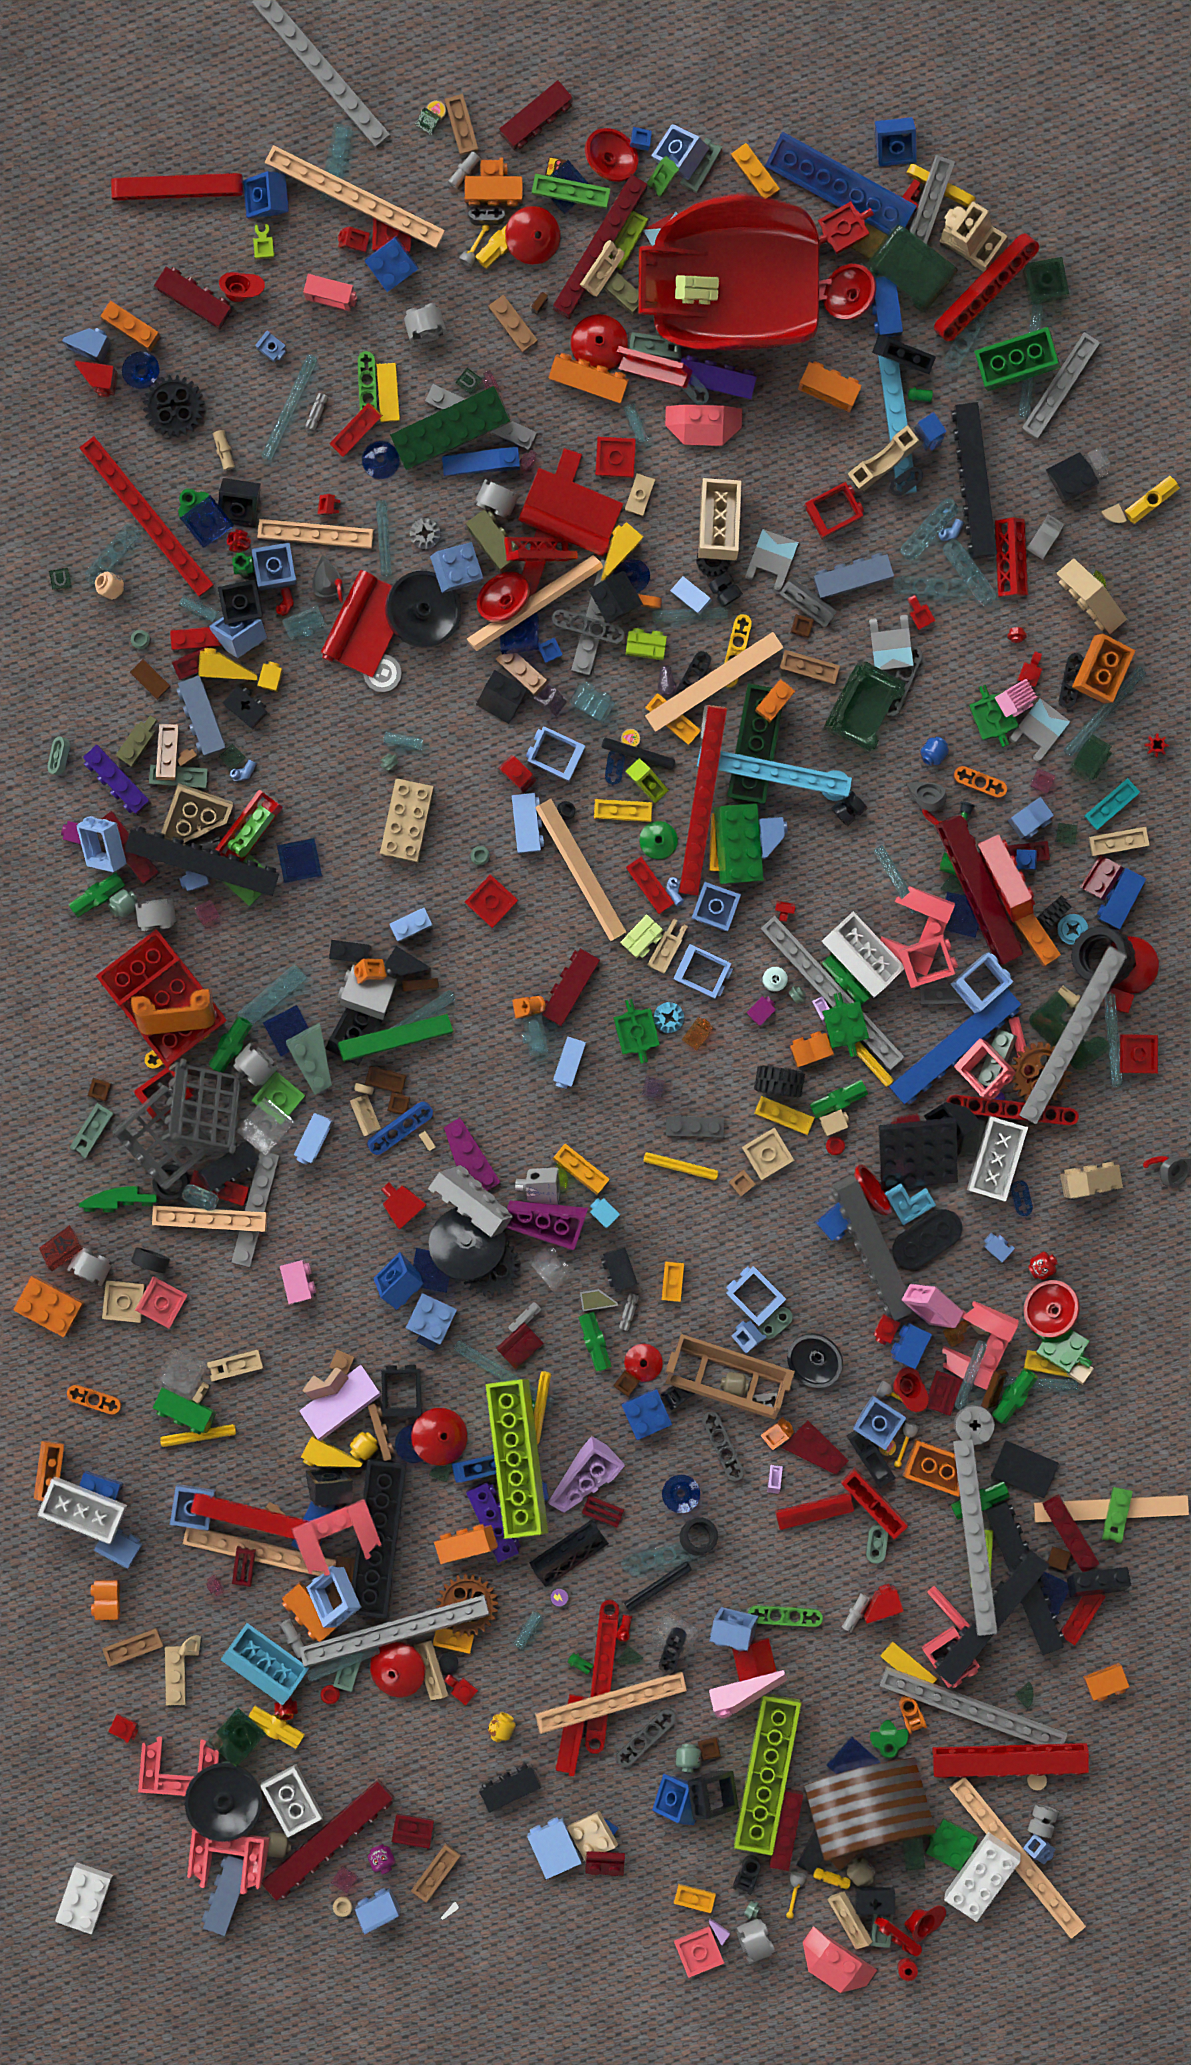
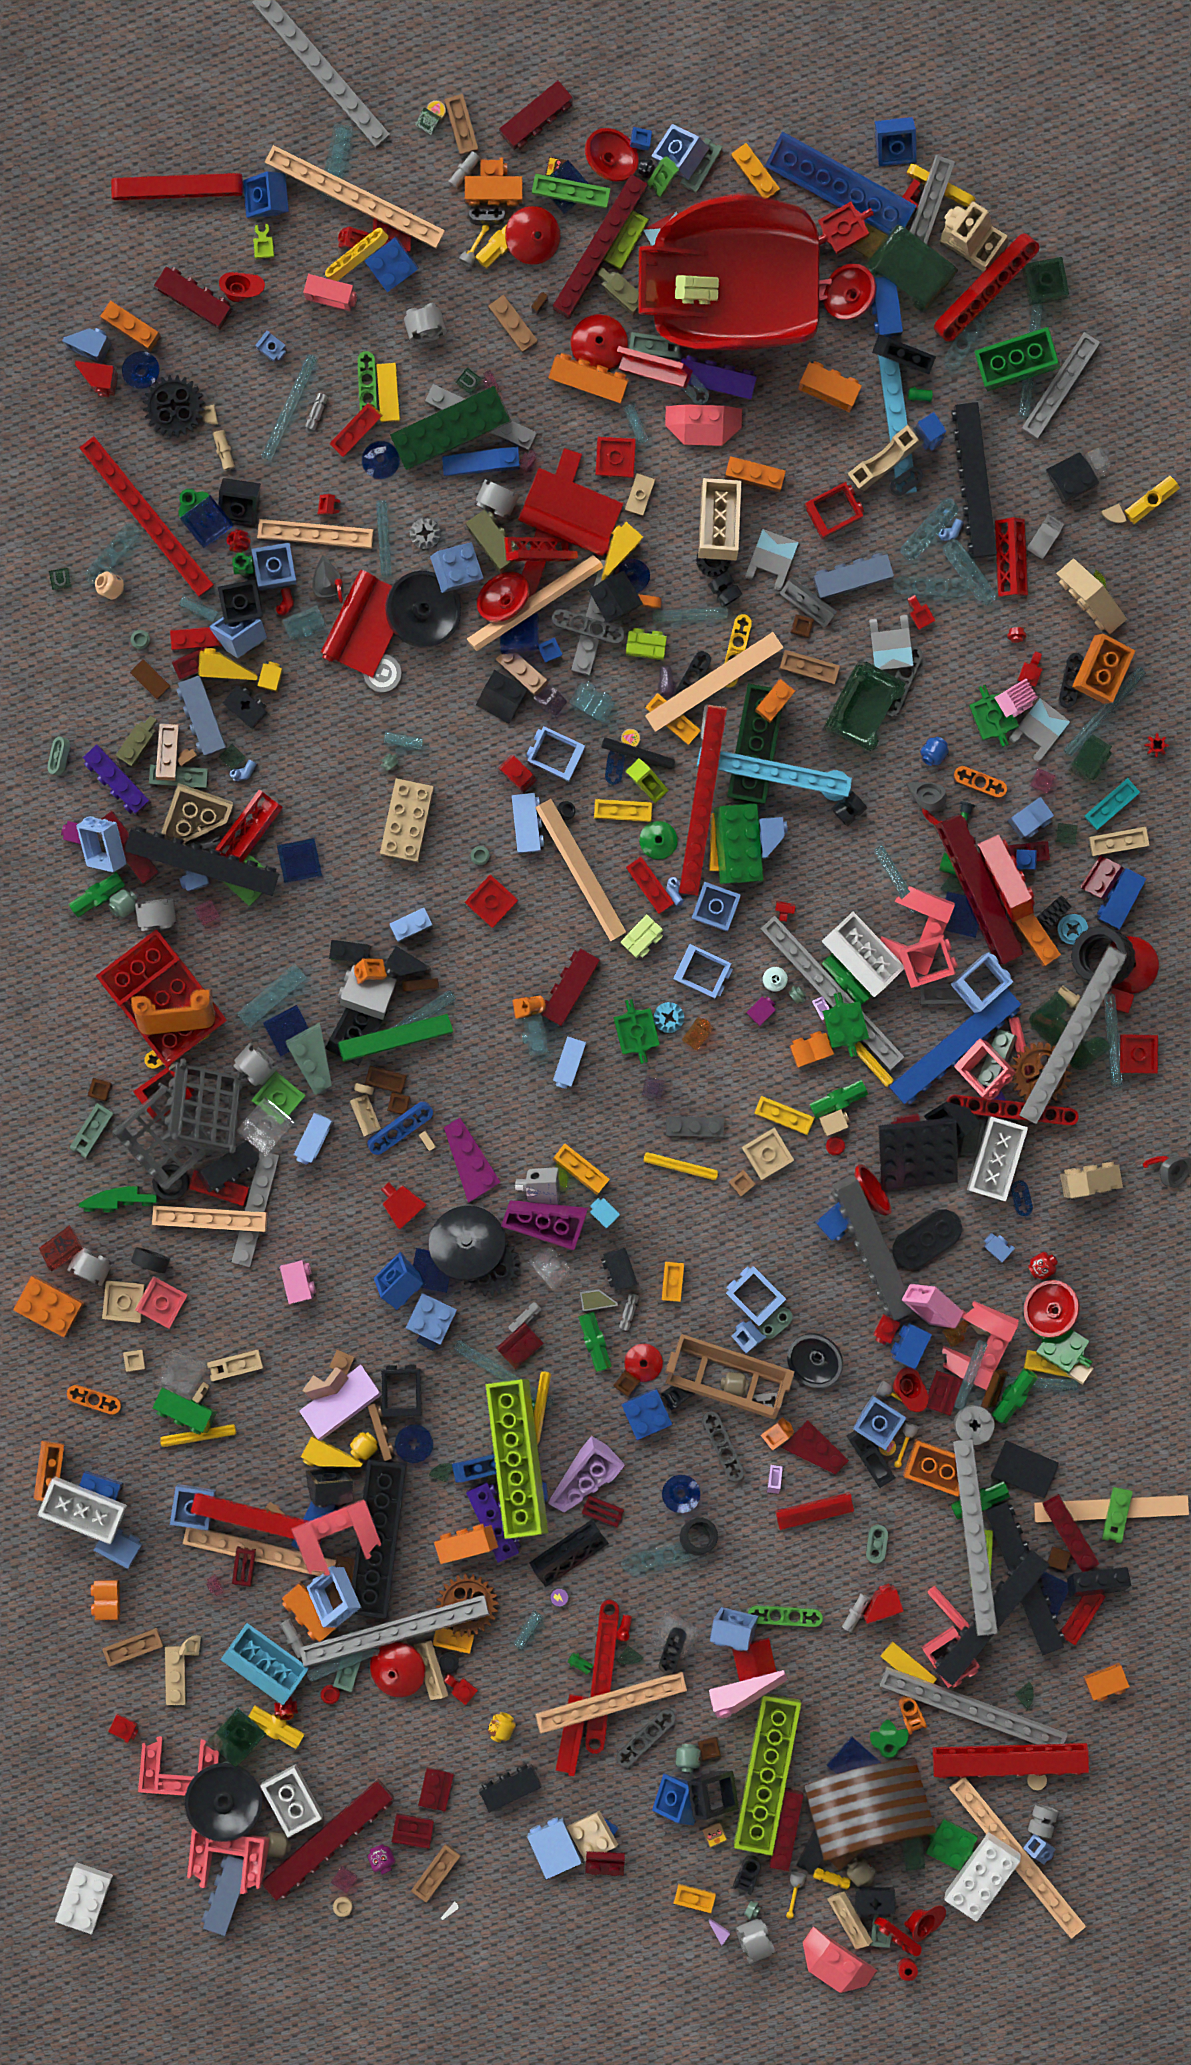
clear light blue beam [182,1184,219,1211] -> none
green piece [208,1016,253,1073] -> none
bright green plate [228,805,275,857] -> none
medium blue slope [355,1888,401,1934] -> none
red dish [411,1408,468,1466] -> none
light grey wedge [428,1165,513,1237] -> none
tan plate [580,240,625,297] -> none
black axle [624,1562,692,1611] -> none
tan hinge [648,919,688,974] -> none
light blue tile [670,577,712,615] -> none
coral plate [674,1926,724,1978] -> none
black tyre [754,1065,805,1098] -> none
red brick [841,1468,908,1539] -> none
medium azure tile [885,1183,936,1225] -> none
none -> tan tile [123,1349,146,1372]
none -> tan tile [199,405,218,425]
none -> yellow beam [325,228,388,281]
none -> dark red plate [418,1767,454,1812]
none -> black plate [638,159,655,178]
none -> medium nougat tile [702,1821,727,1848]
none -> orange brick [725,456,786,492]

